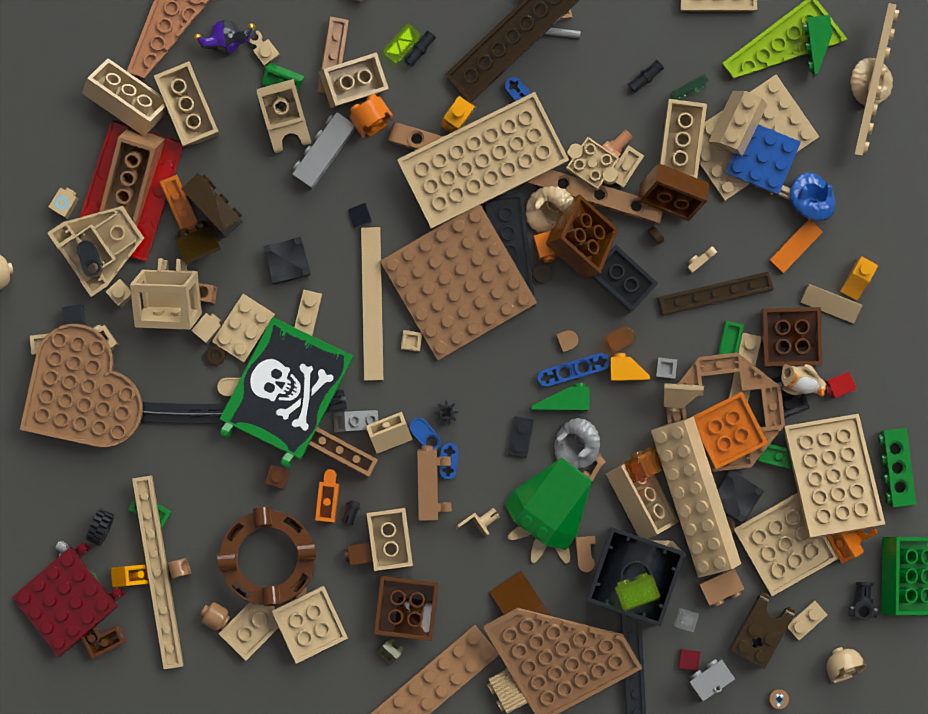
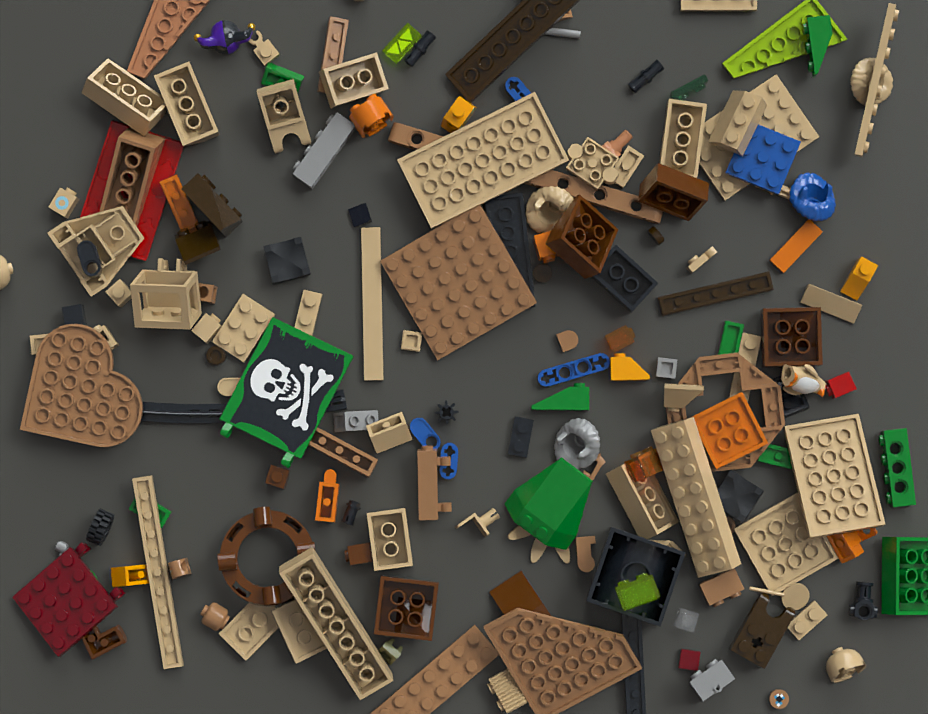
none -> tan brick [279,547,393,700]
none -> tan piece [749,583,809,610]

